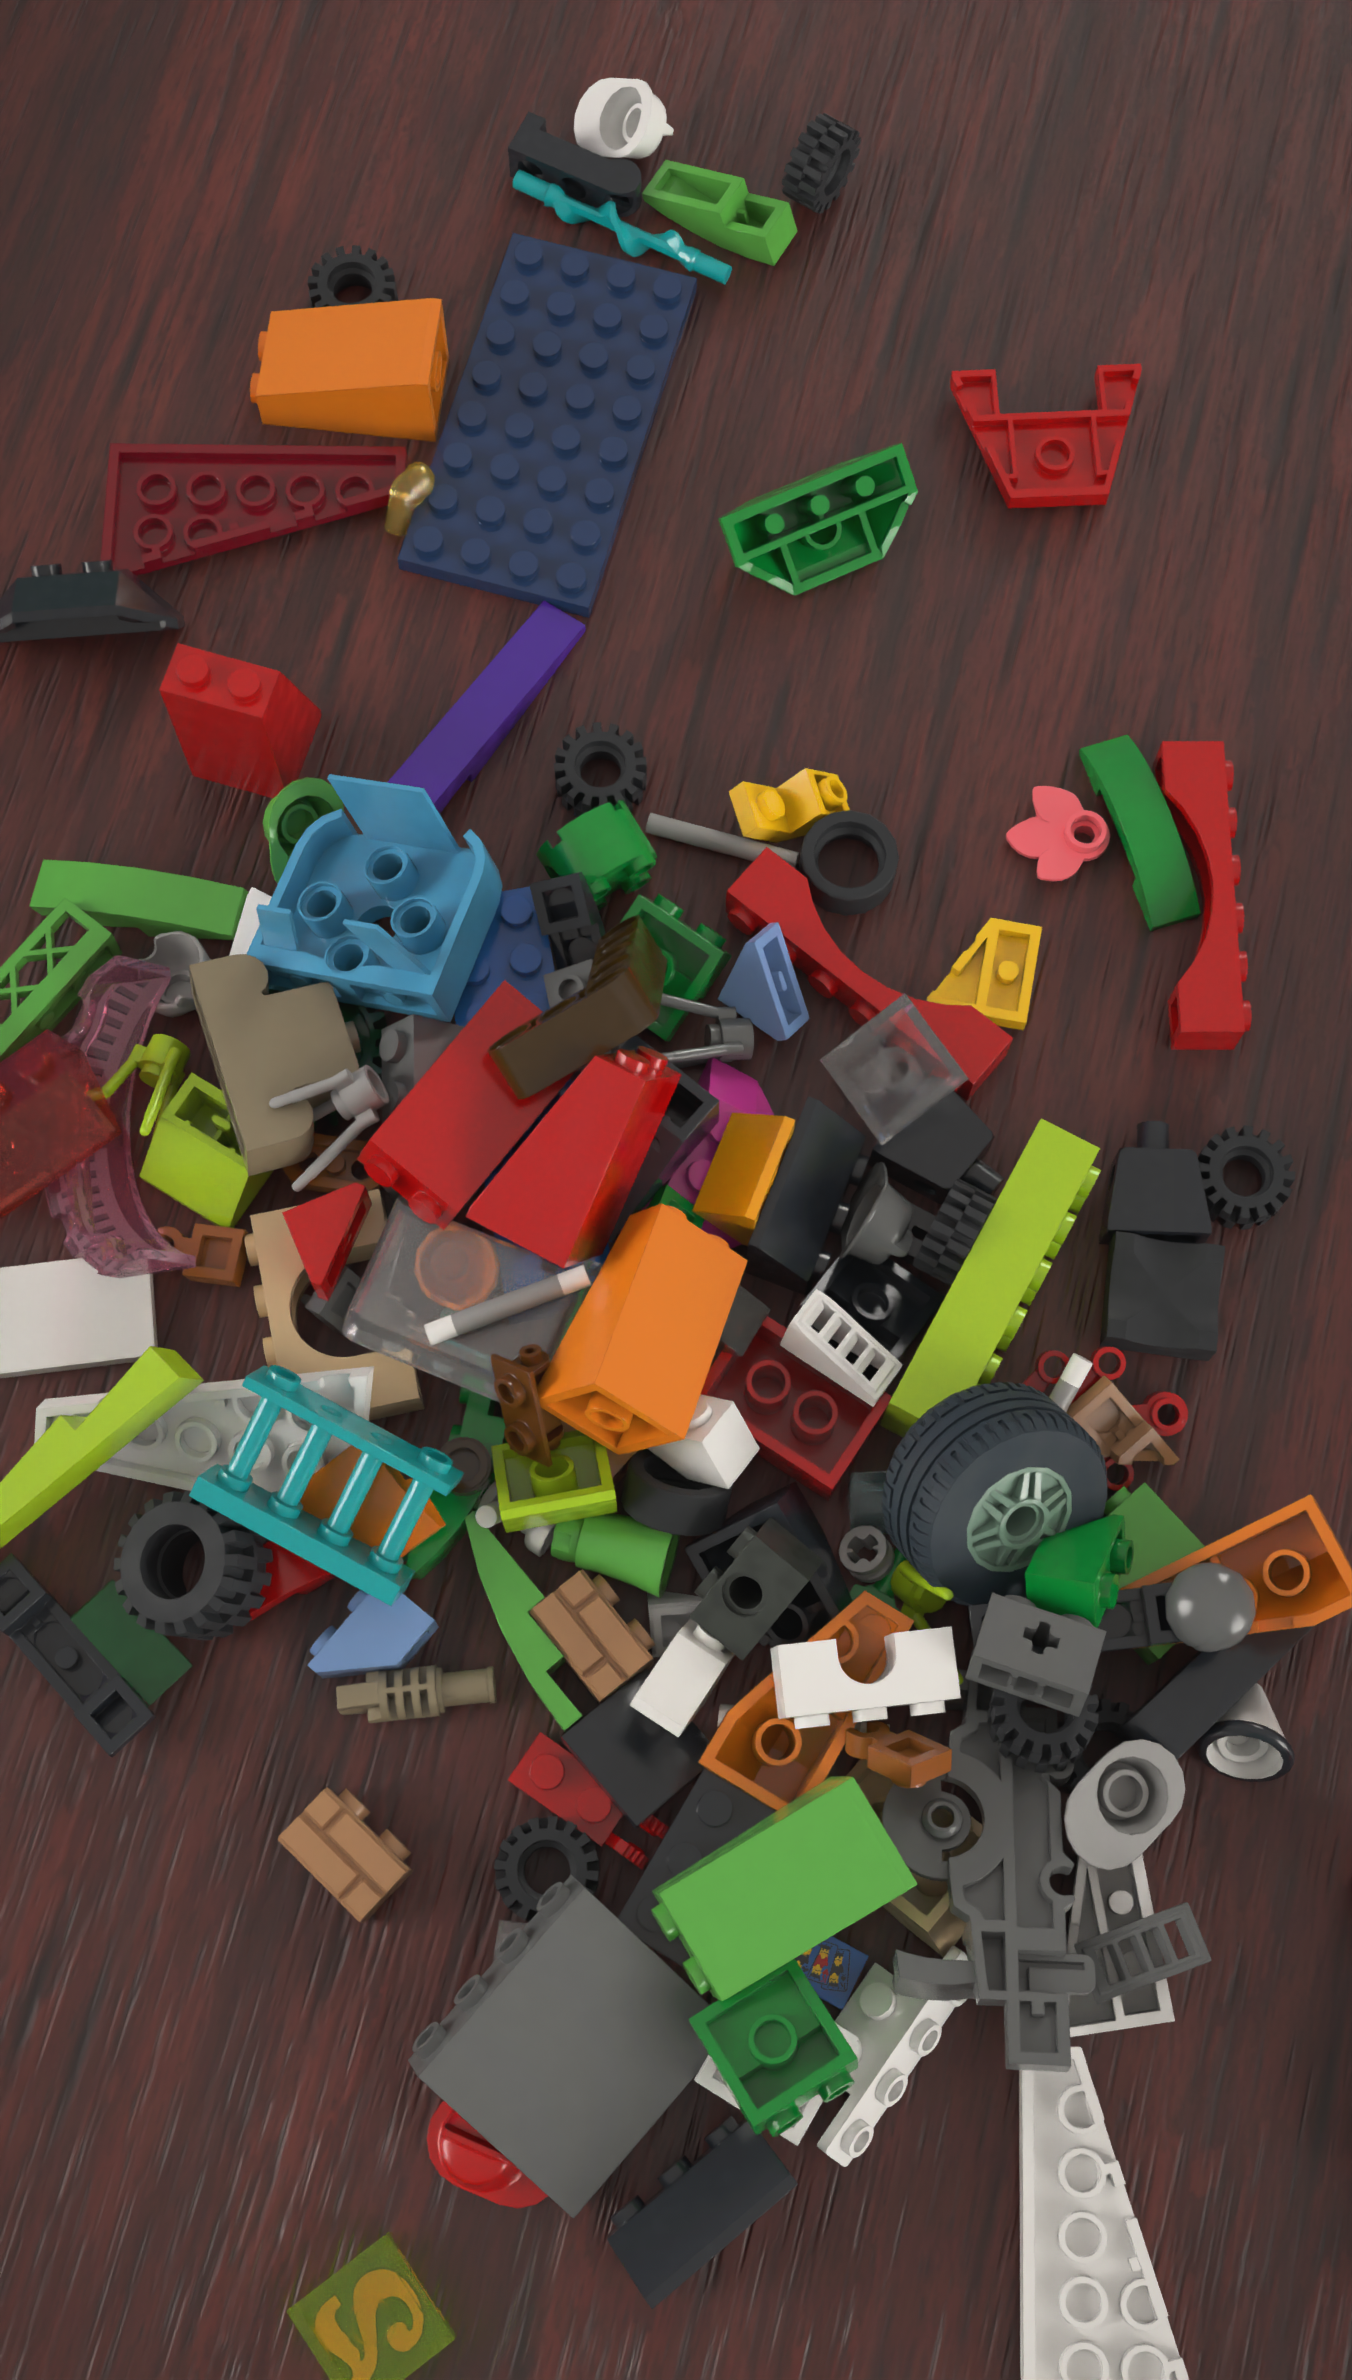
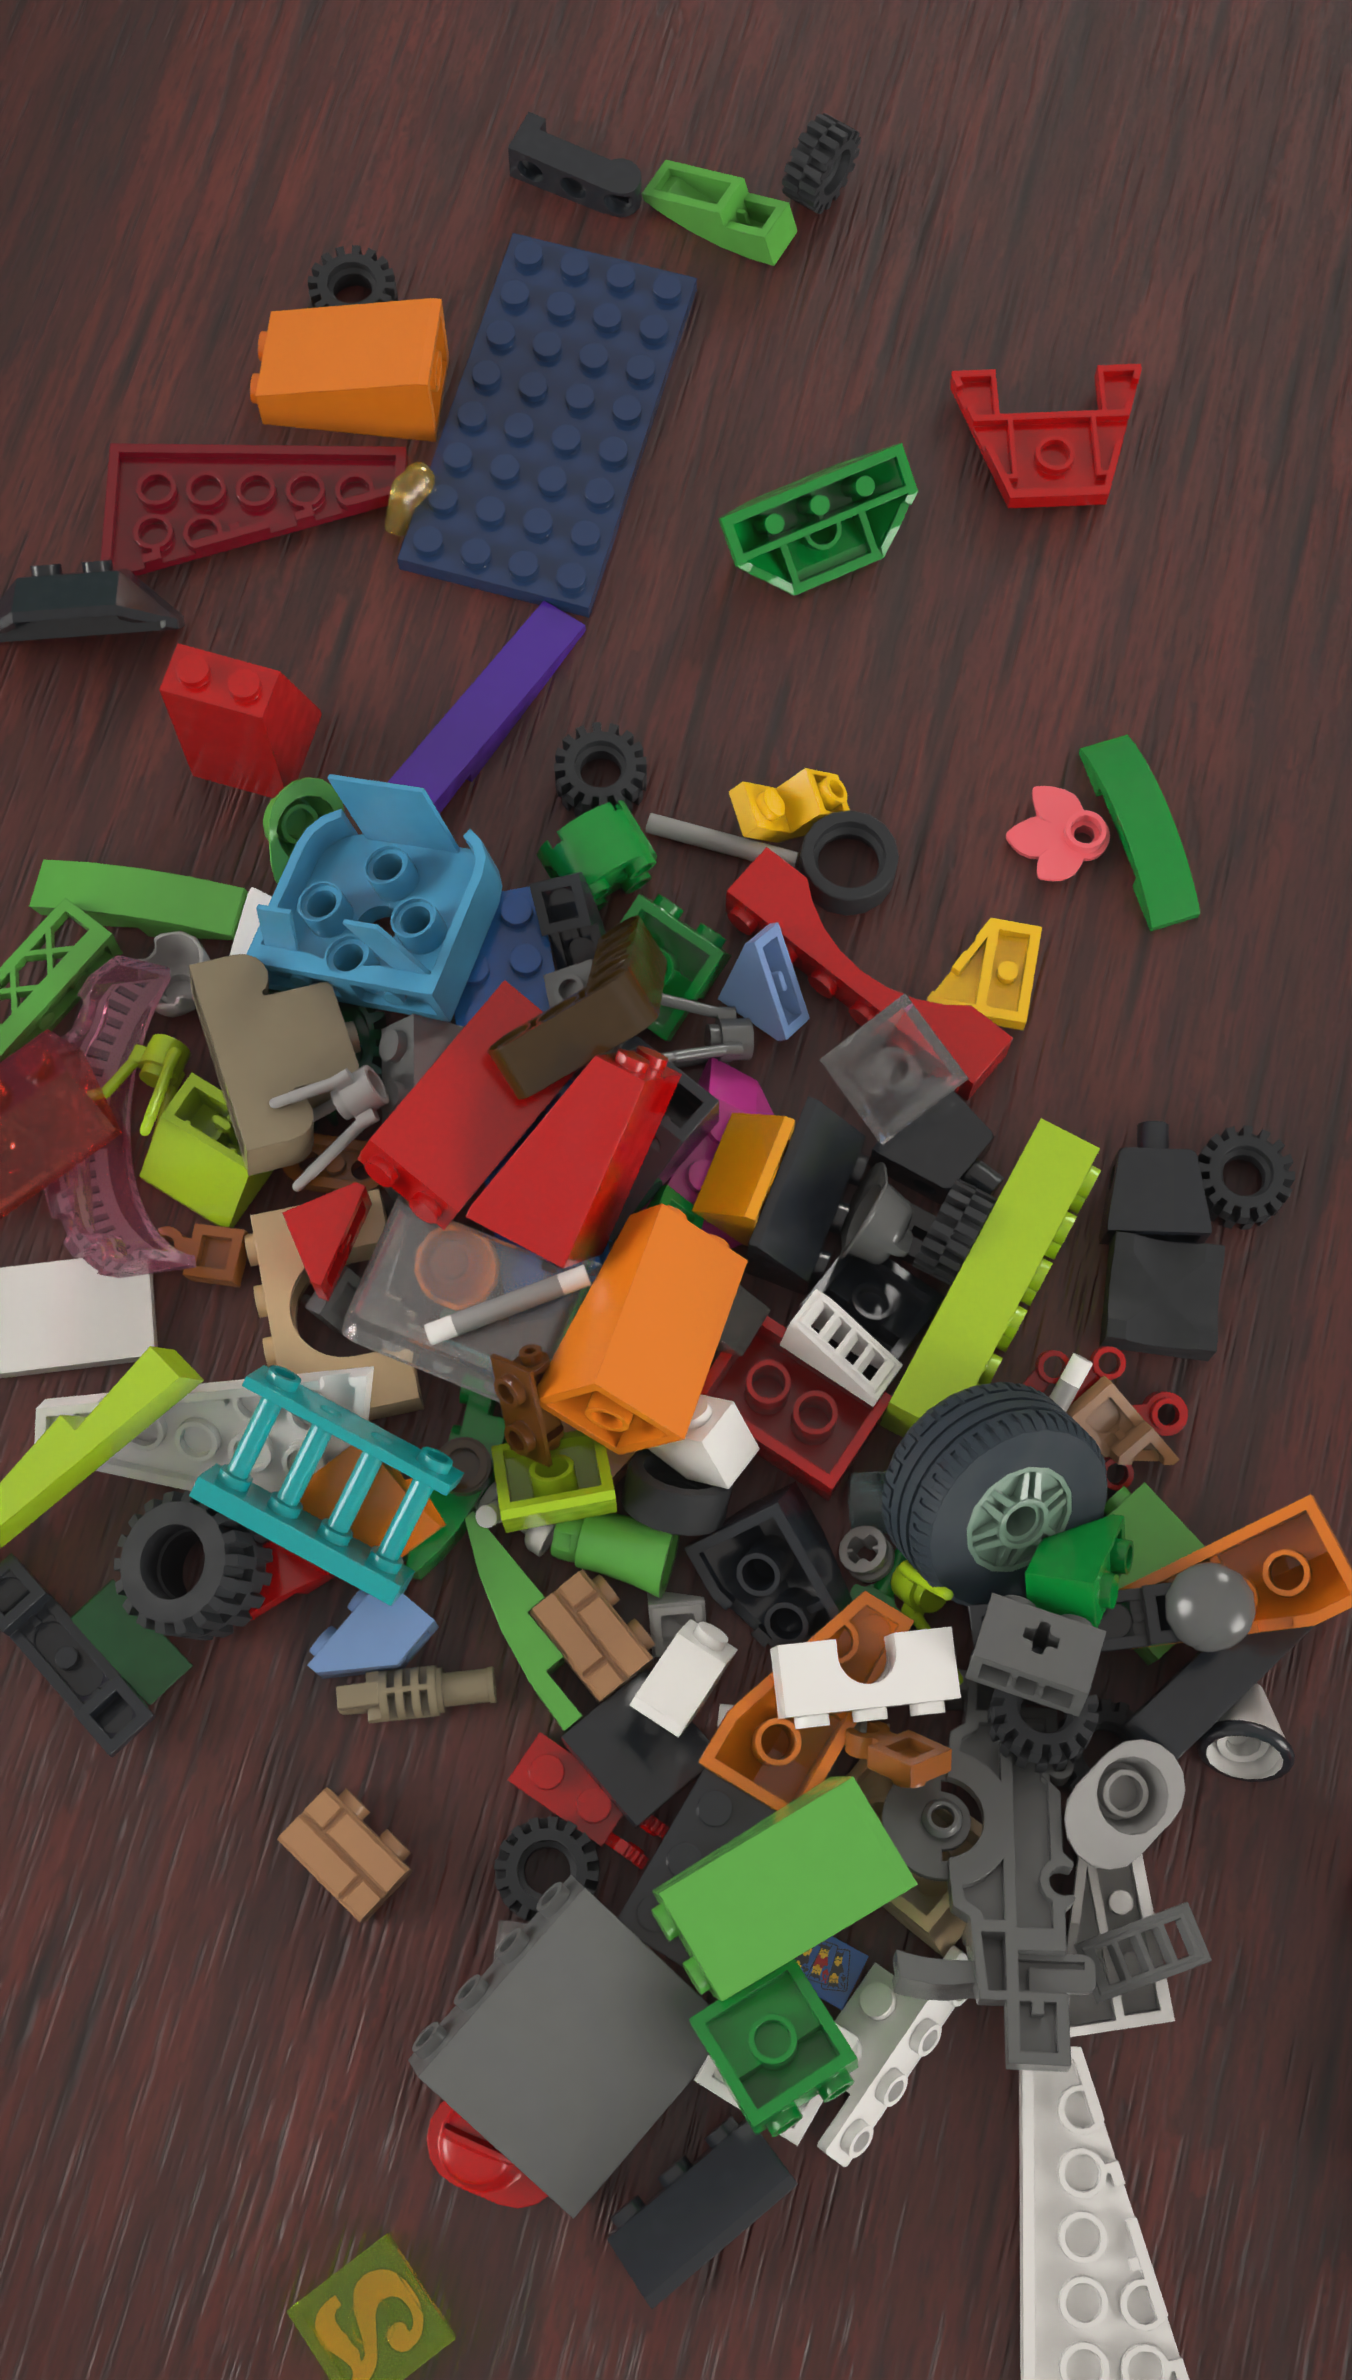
teal piece [512,170,732,285] -> none
white piece [574,78,674,159] -> none
pearl dark grey brick [689,1517,824,1661] -> none
red arch [1153,741,1252,1050] -> none

